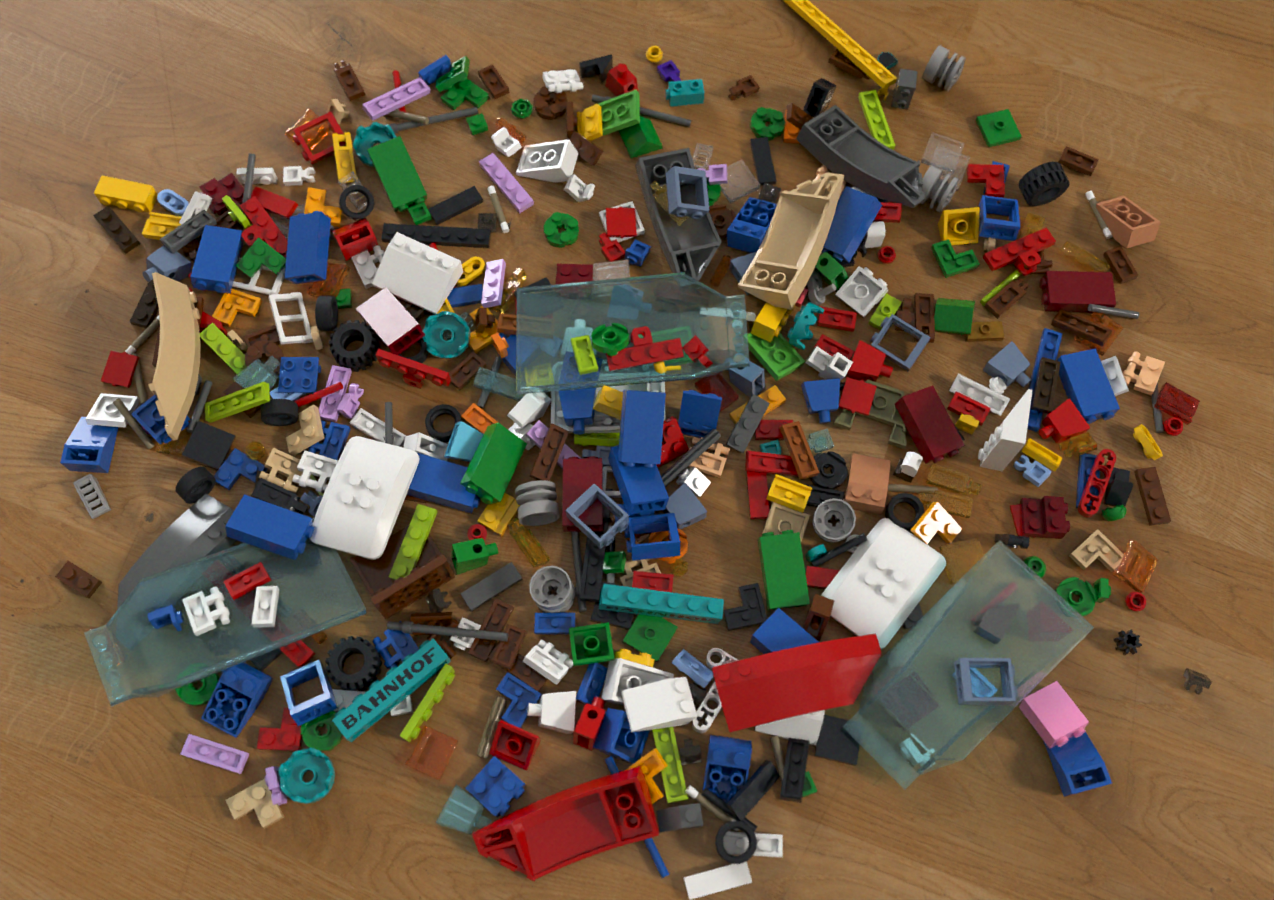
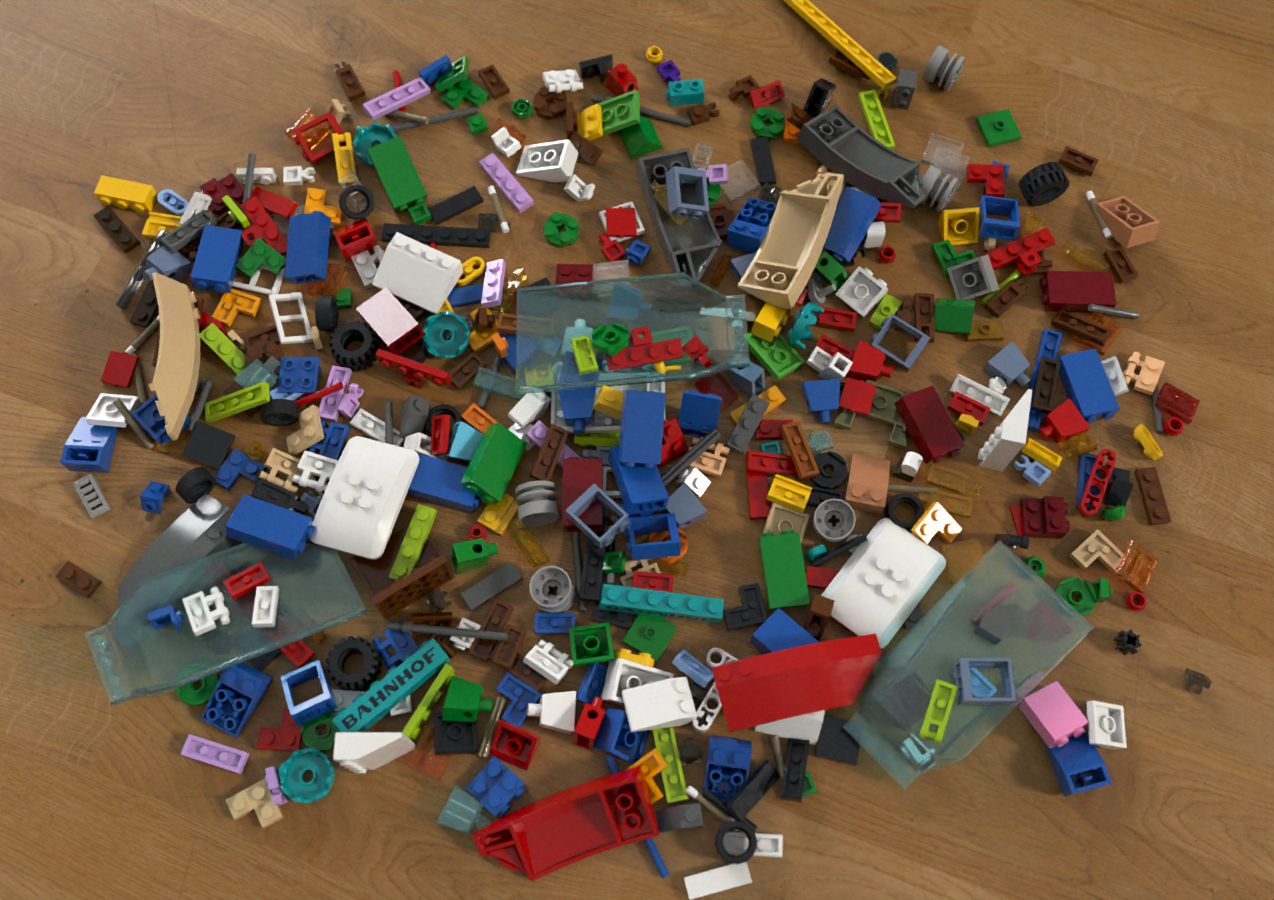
none -> dark grey axle [116,229,169,310]
none -> blue bracket [140,481,171,514]
none -> white slope [333,732,416,774]
none -> dark grey slope [399,395,430,439]
none -> red plate [430,414,450,456]
none -> black tile [433,713,478,756]
none -> green torso [442,676,493,722]
none -> reddish brown plate [687,102,720,126]
none -> red plate [748,80,785,109]
none -> lime plate [919,679,958,745]
none -> light grey slope [947,255,999,300]
none -> white plate [1086,701,1127,750]

